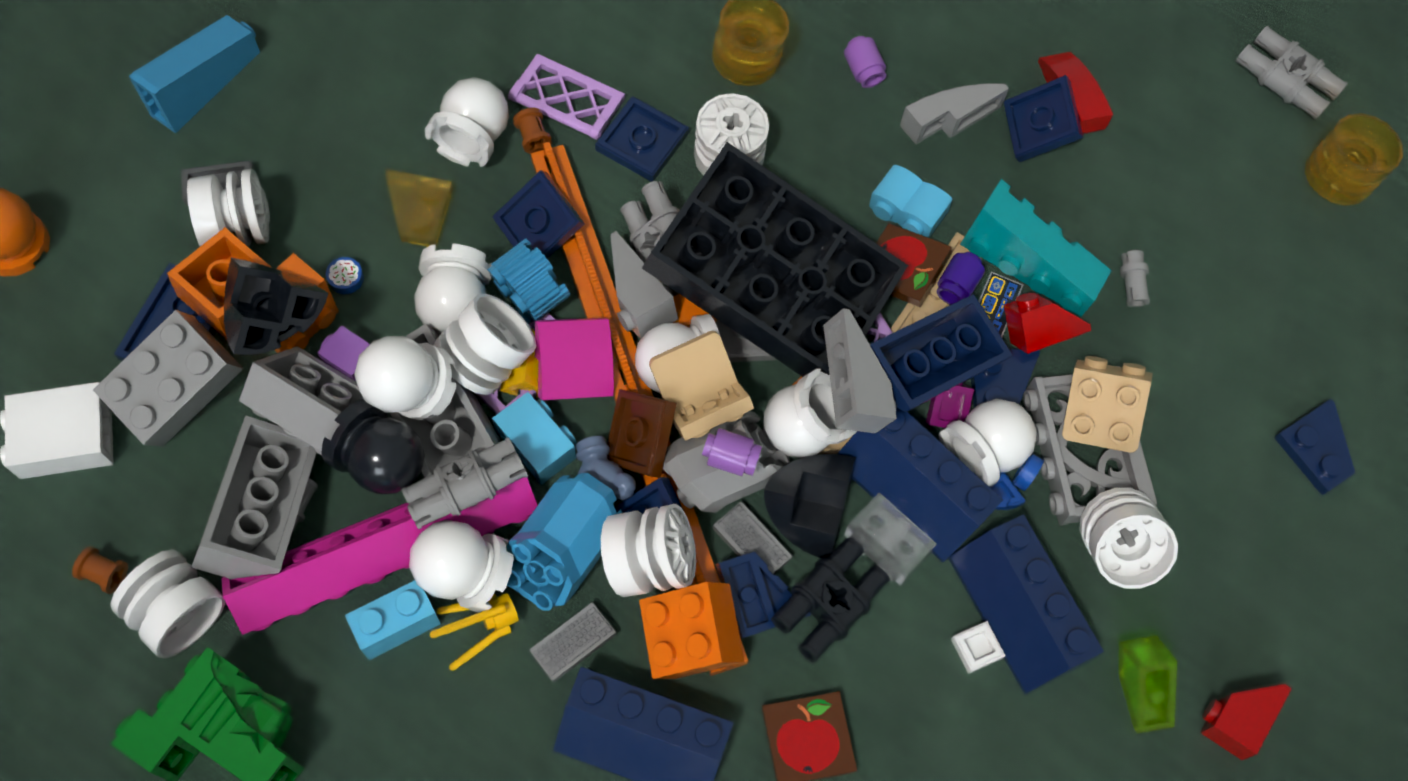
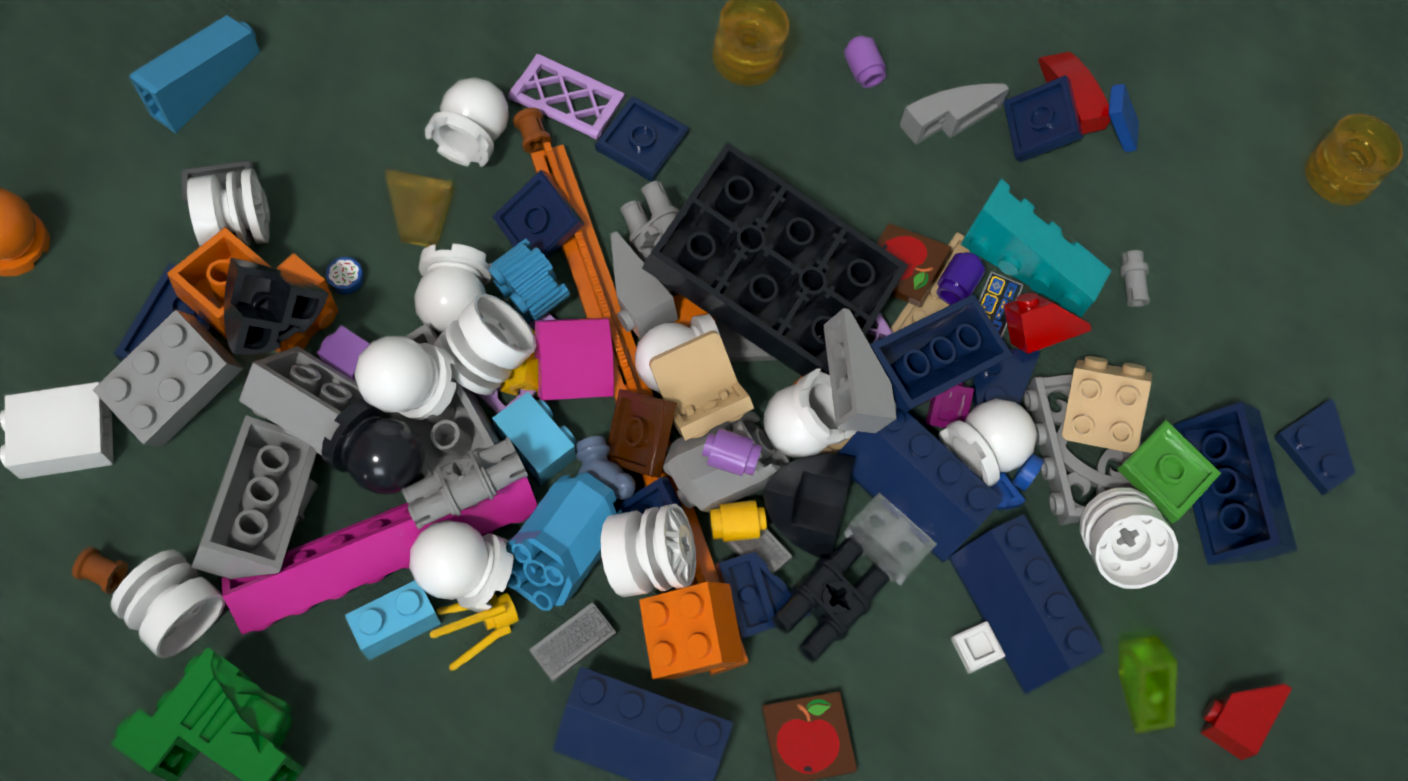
white wheel [694,93,769,176] -> none
medium azure brick [869,165,953,238] -> none
light grey pin [1235,25,1348,120] -> none
none -> yellow brick [710,500,767,542]
none -> blue tile [1108,84,1139,152]
none -> bright green tile [1117,420,1221,524]
none -> dark blue slope [1173,401,1298,565]

